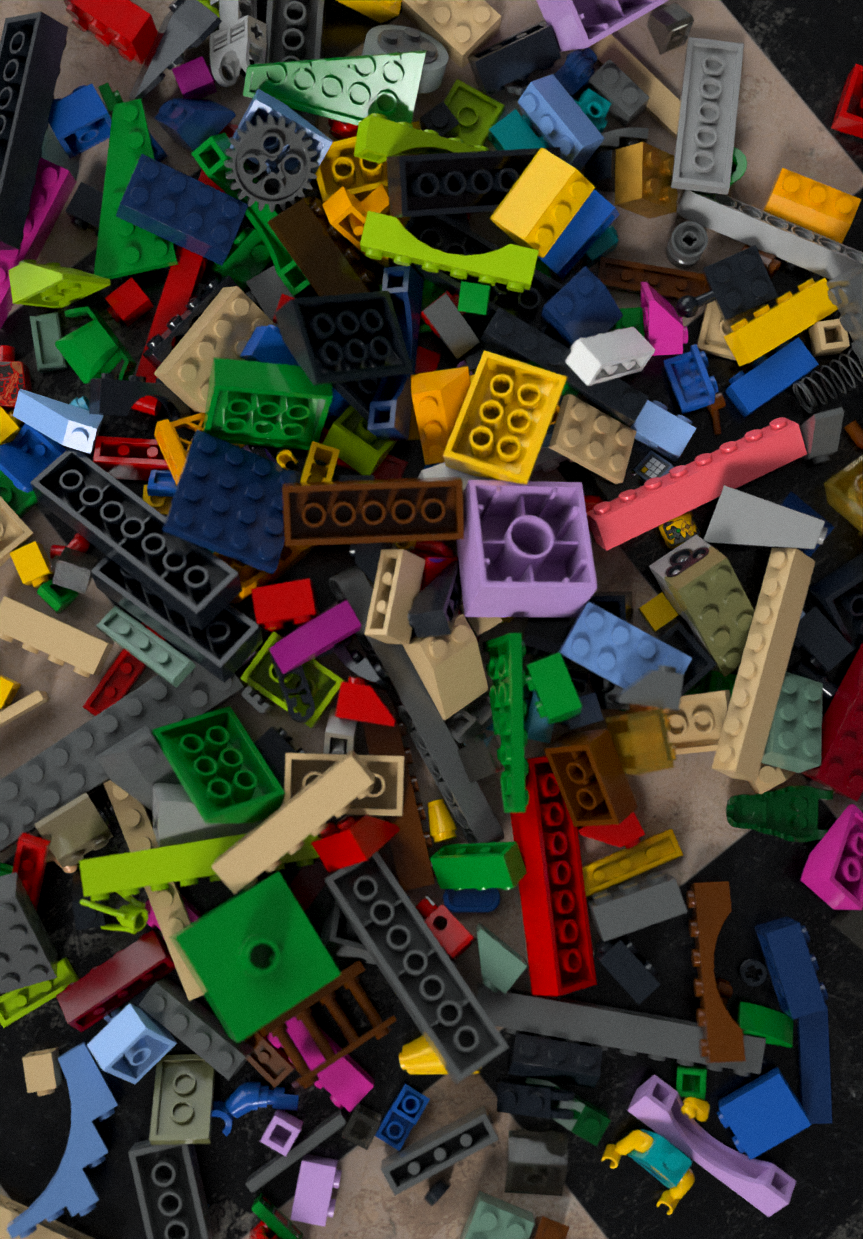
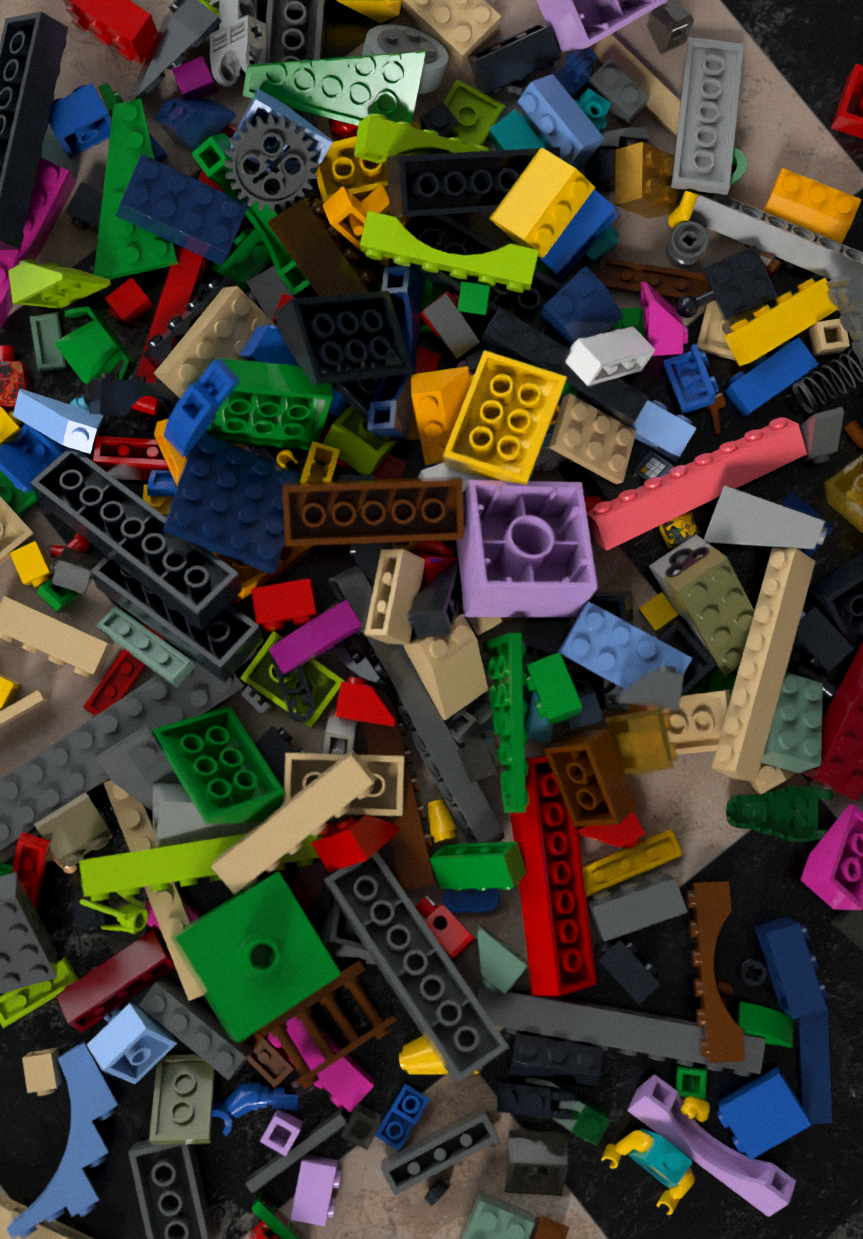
none -> blue slope [164,358,241,457]
none -> yellow arm [668,191,698,229]

